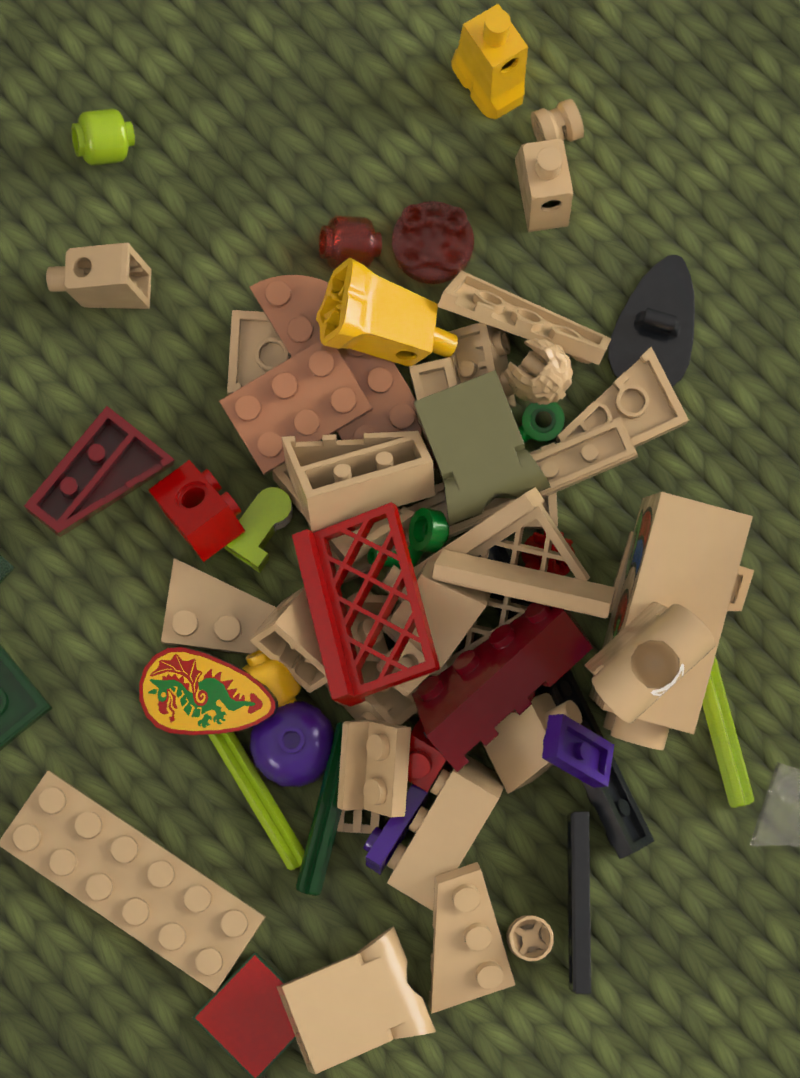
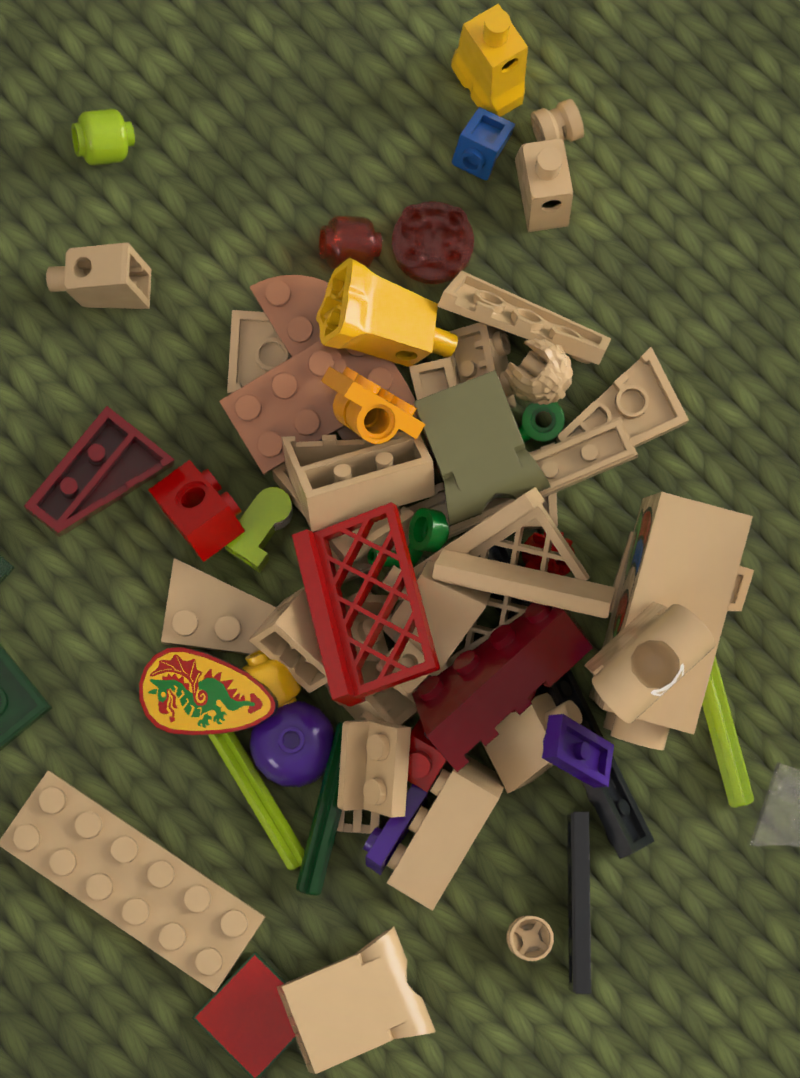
tan wing [428,862,515,1014] -> none
black shield [607,255,695,387] -> none
none -> light orange plate [321,366,425,444]
none -> blue bracket [452,107,515,180]

